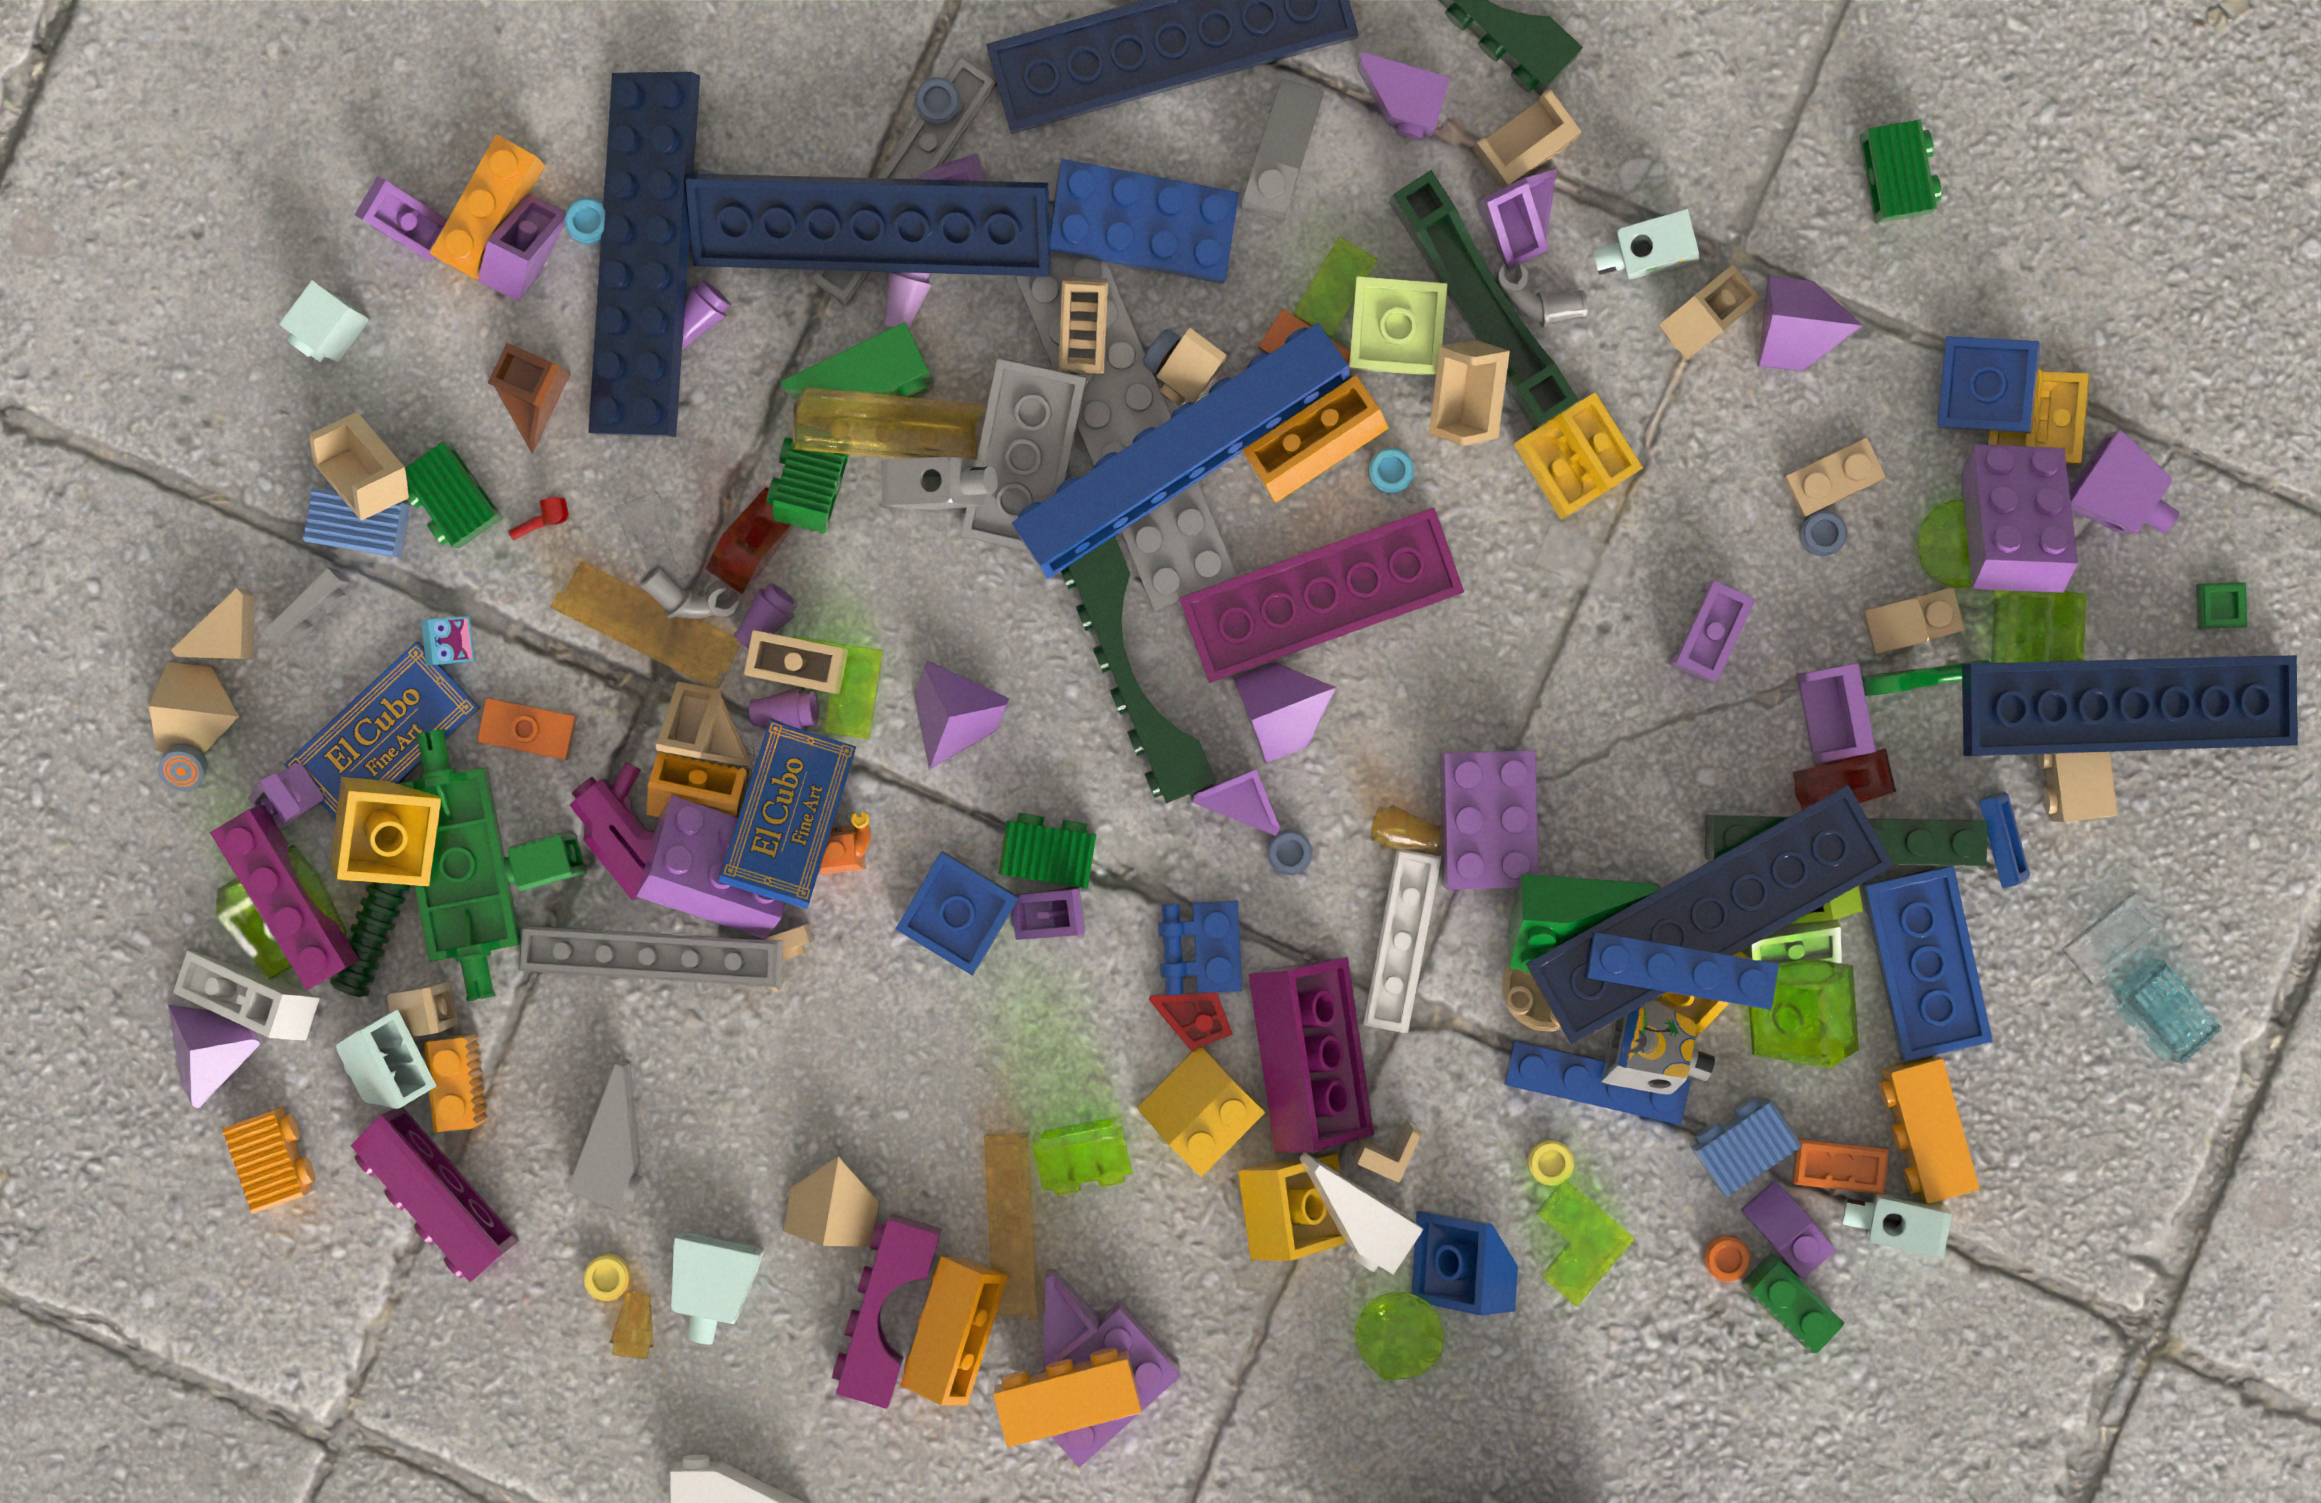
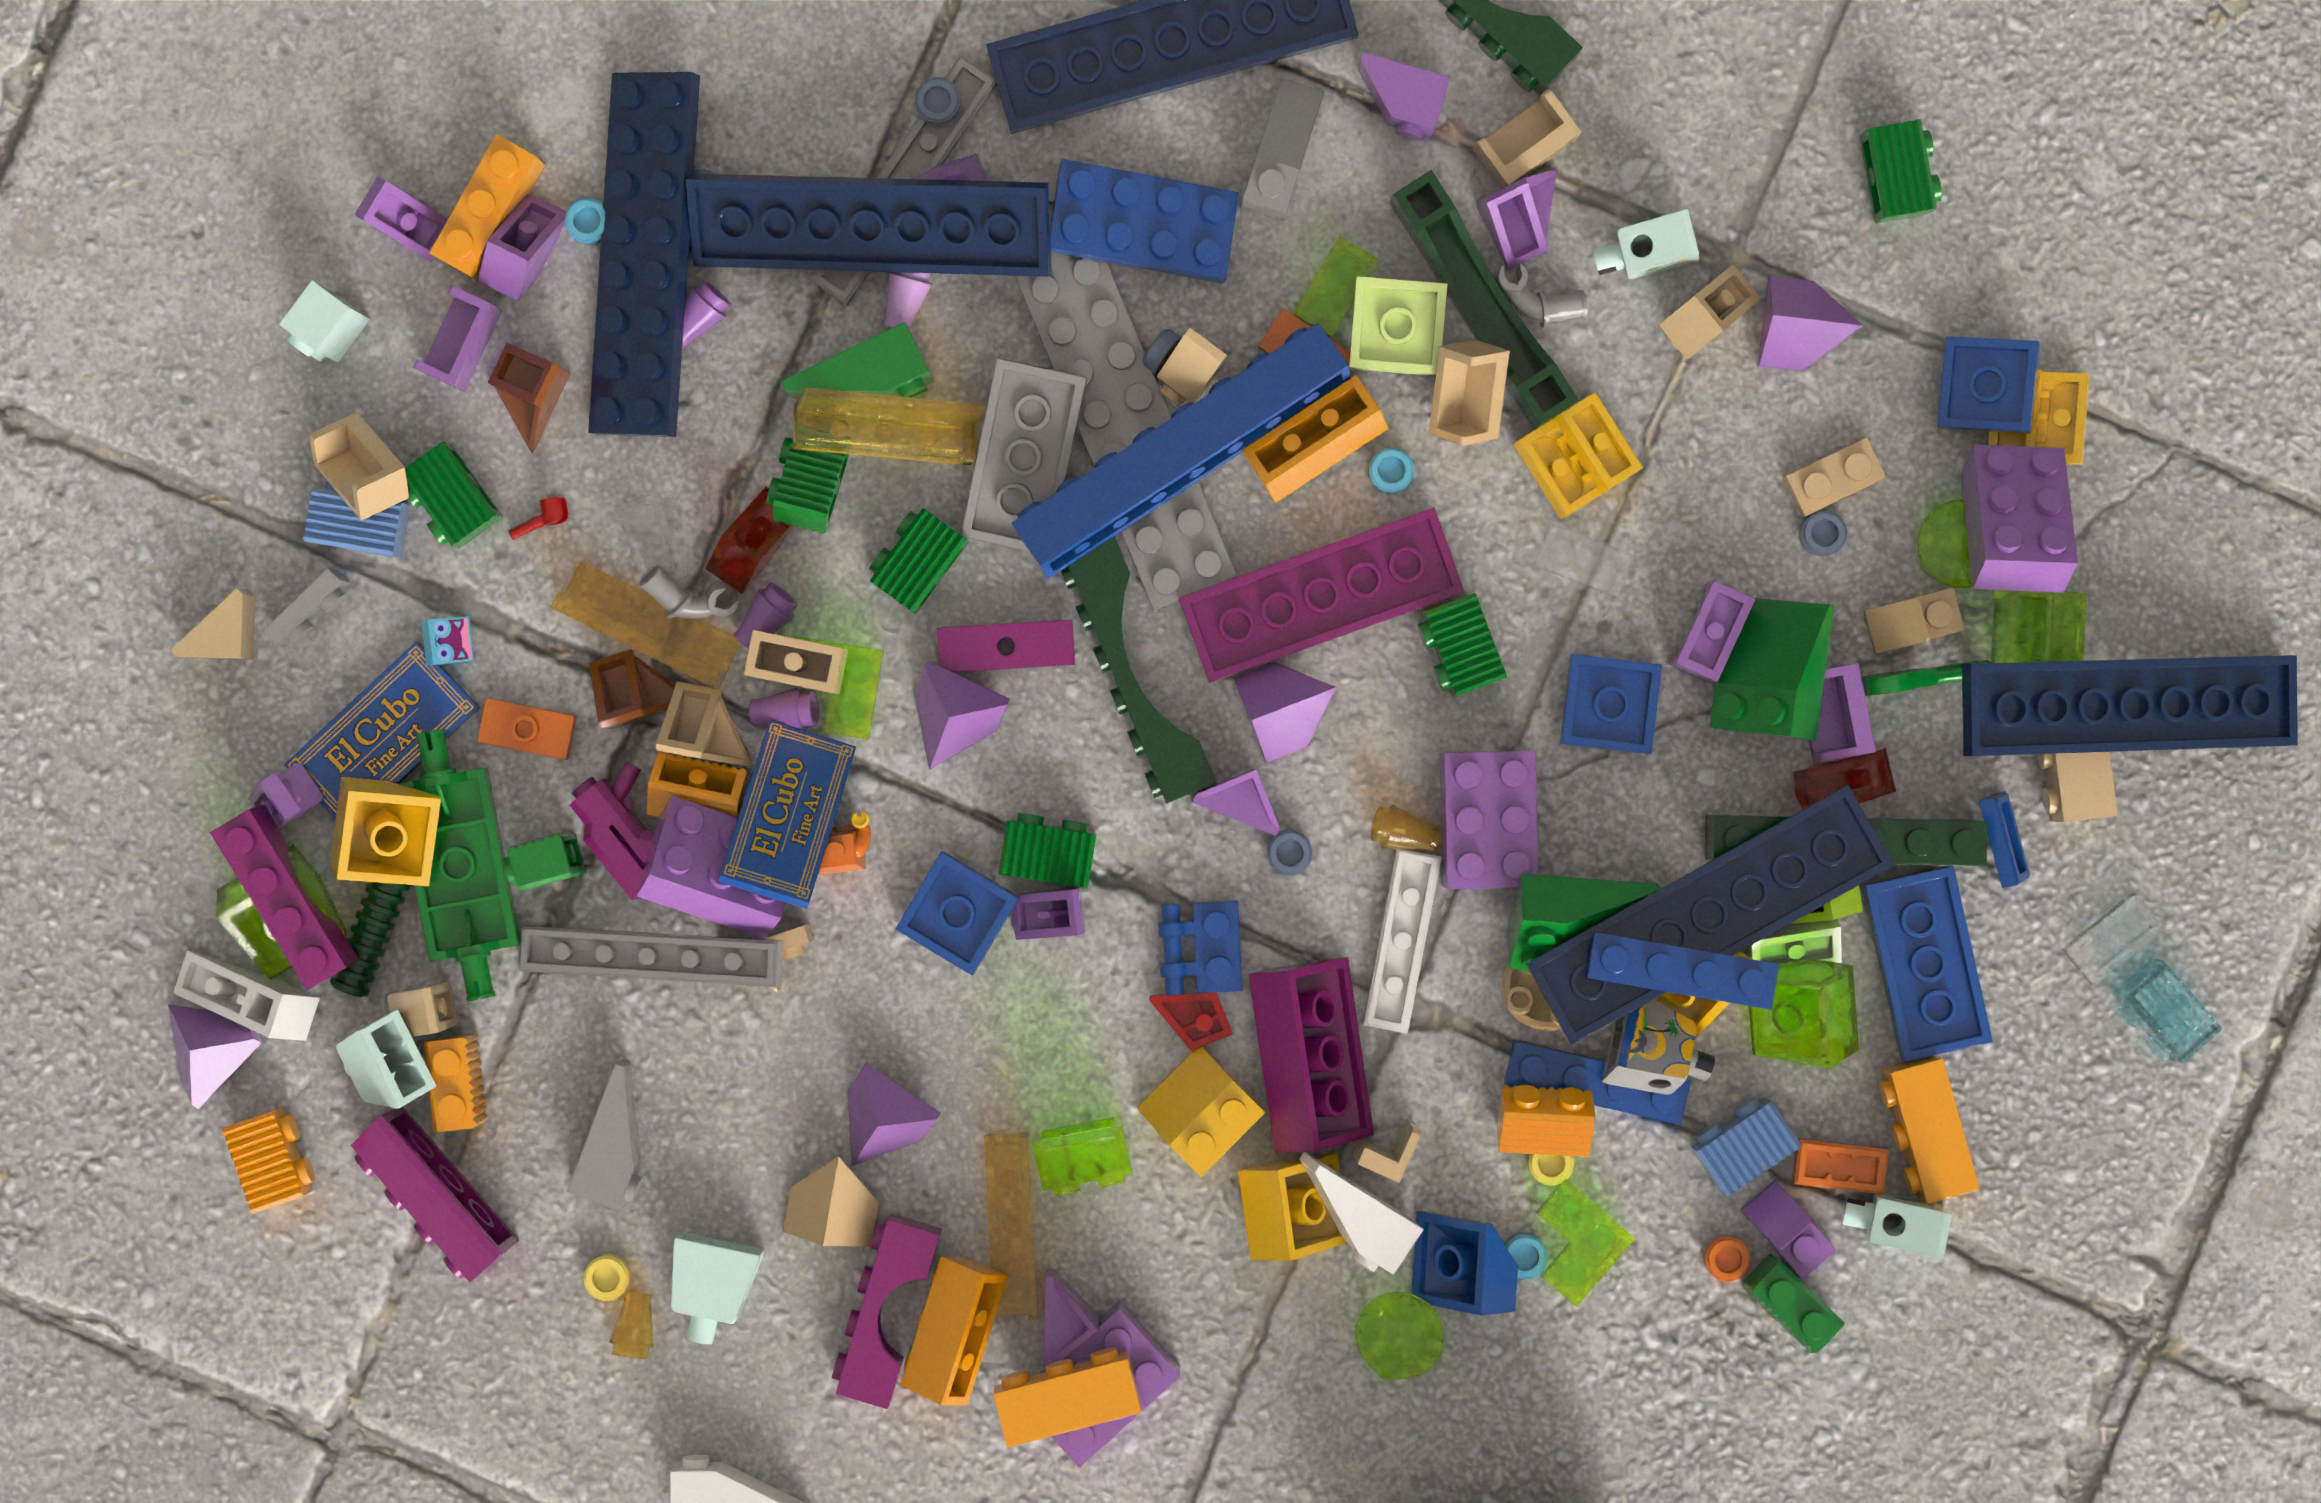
tan slope [149,662,239,754] -> none
sand blue tile [158,744,208,791] -> none
light grey torso [881,457,998,510] -> none
tan slope [1058,276,1109,374] -> none
medium lavender torso [2069,430,2180,535] -> none
green tile [2196,582,2247,629] -> none
none -> medium lavender panel [413,285,502,392]
none -> dark orange slope [589,649,675,729]
none -> medium lavender slope [848,1063,941,1166]
none -> green brick [869,508,969,614]
none -> magenta tile [937,620,1075,673]
none -> green brick [1417,593,1507,697]
none -> light orange brick [1496,1085,1595,1157]
none -> medium azure tile [1504,1232,1548,1280]
none -> blue plate [1560,654,1662,754]
none -> green slope [1710,598,1834,741]

